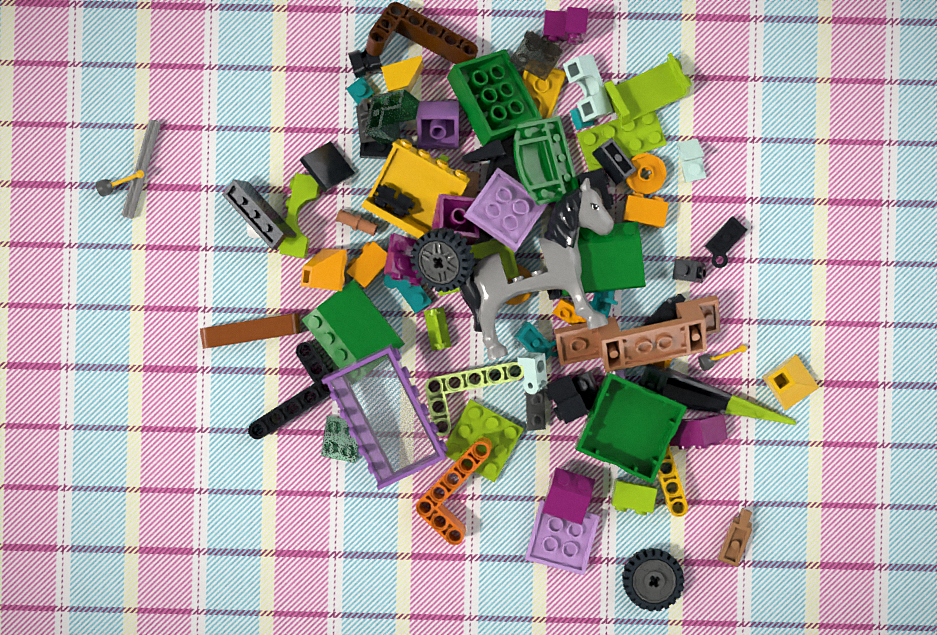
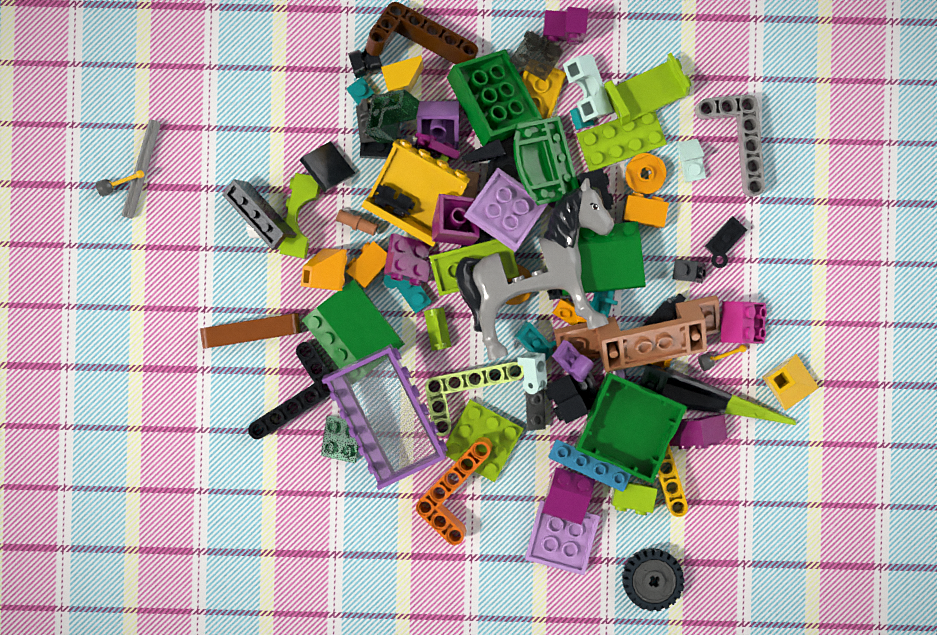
wheel [410,227,475,292] -> none
black slope [592,137,637,185] -> none
medium nougat hinge [717,508,752,567] -> none
none -> magenta hinge [415,132,460,160]
none -> dark azure bracket [548,439,631,492]
none -> medium lavender plate [552,340,594,382]
none -> light grey beam [695,95,765,197]
none -> dark pink slope [721,301,767,344]

